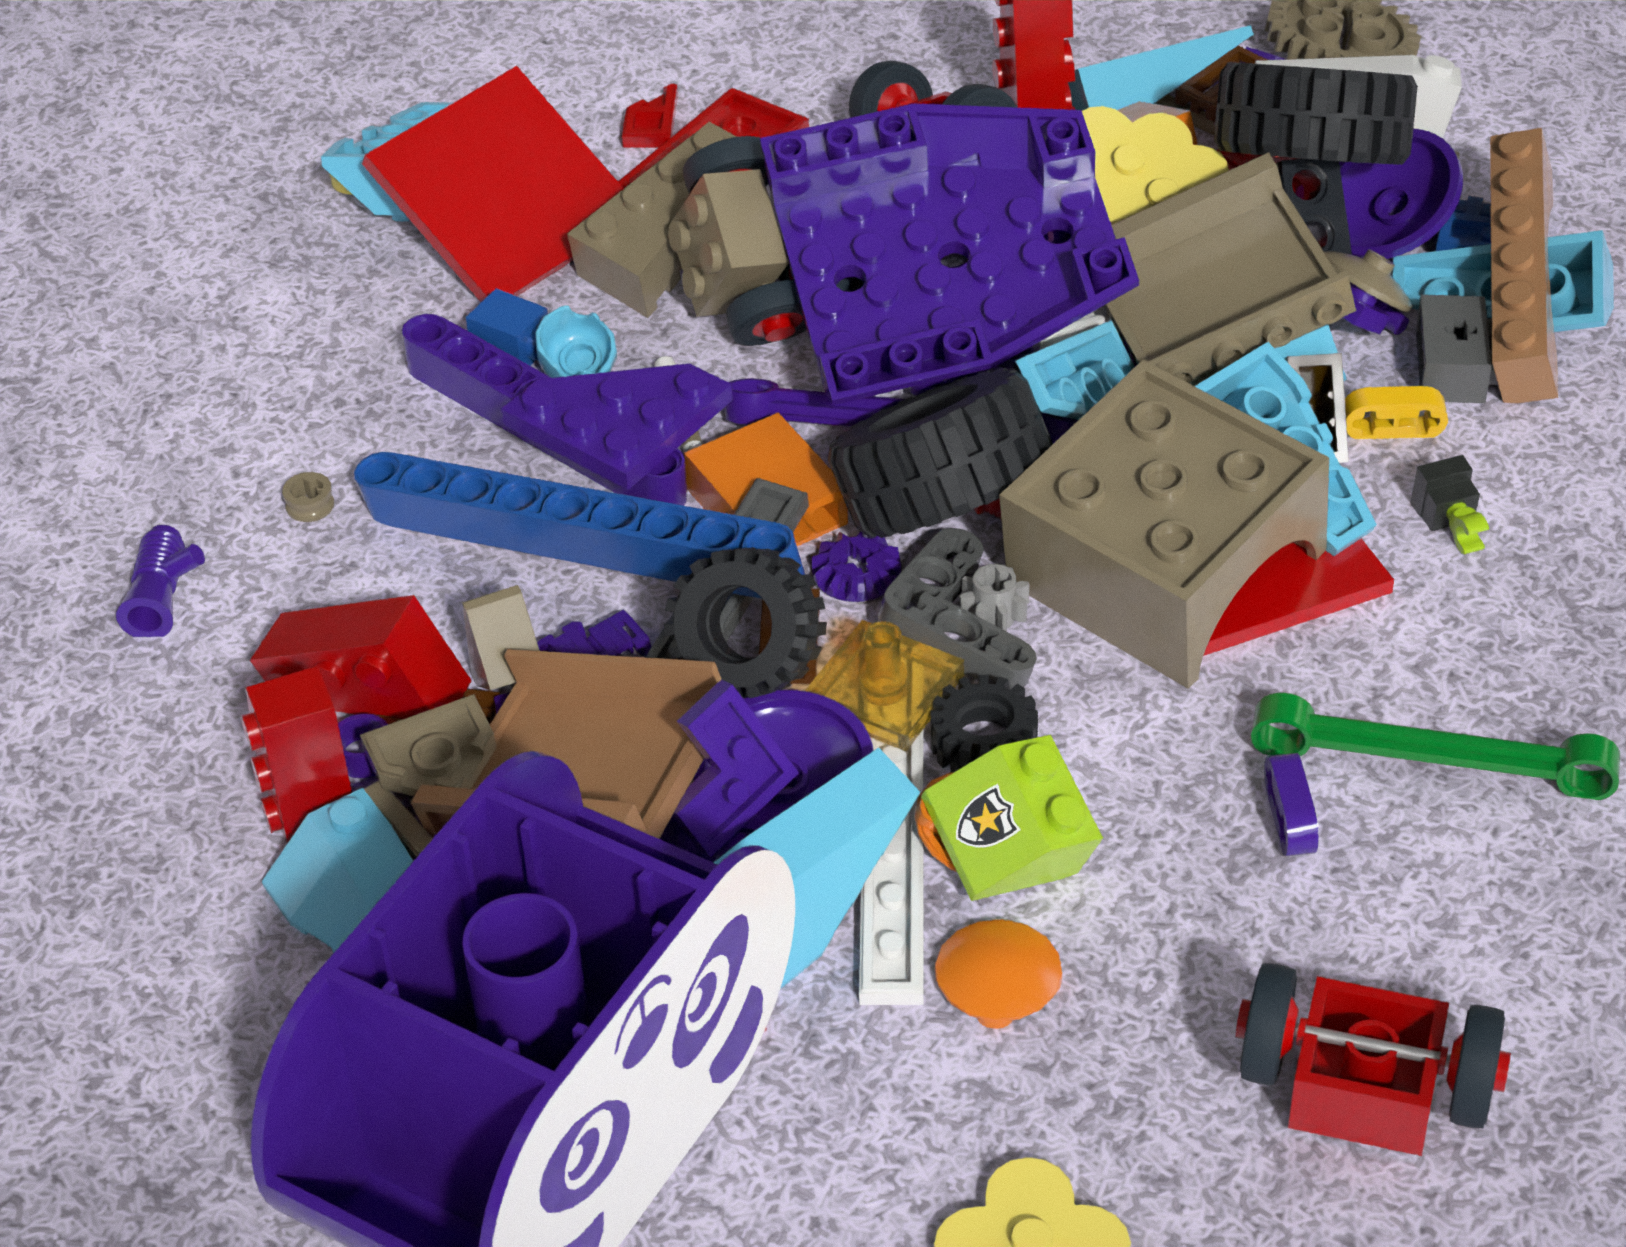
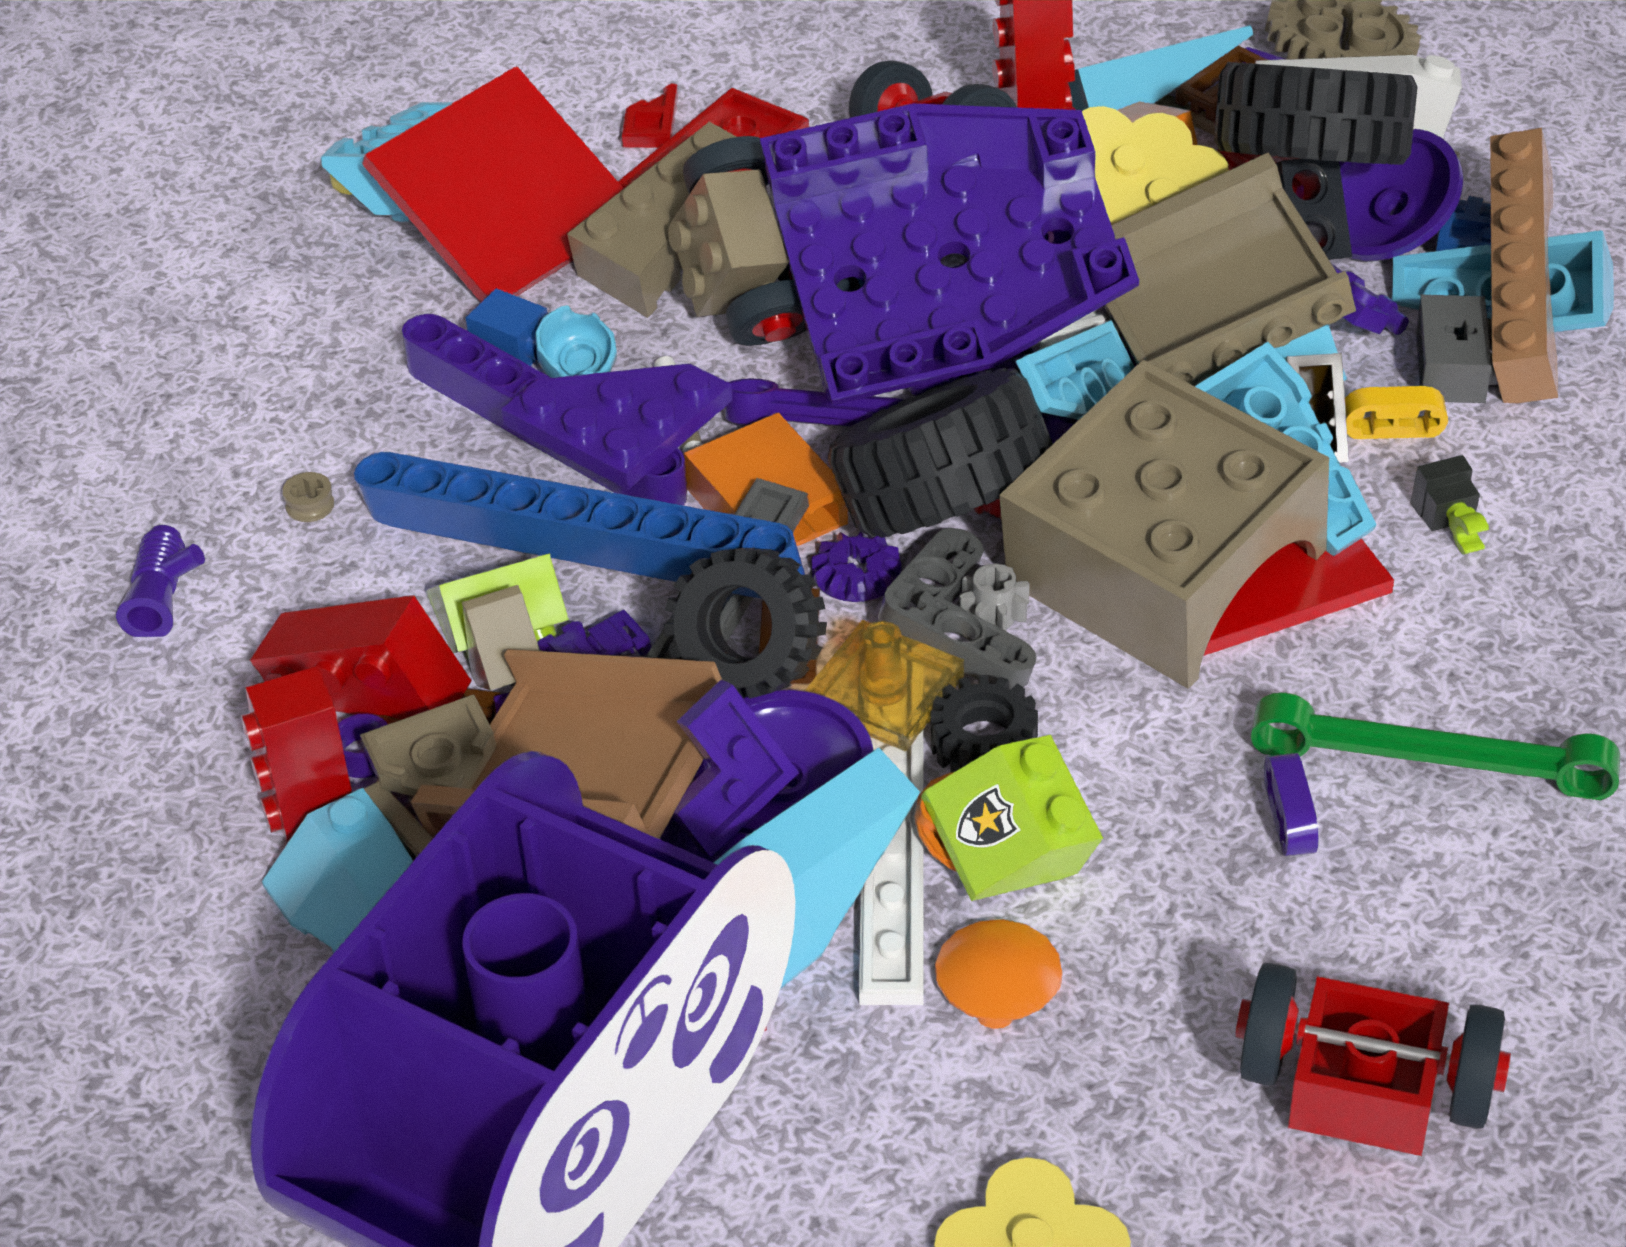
dark tan dish [1323,249,1413,312] -> none
none -> lime slope [426,553,569,659]

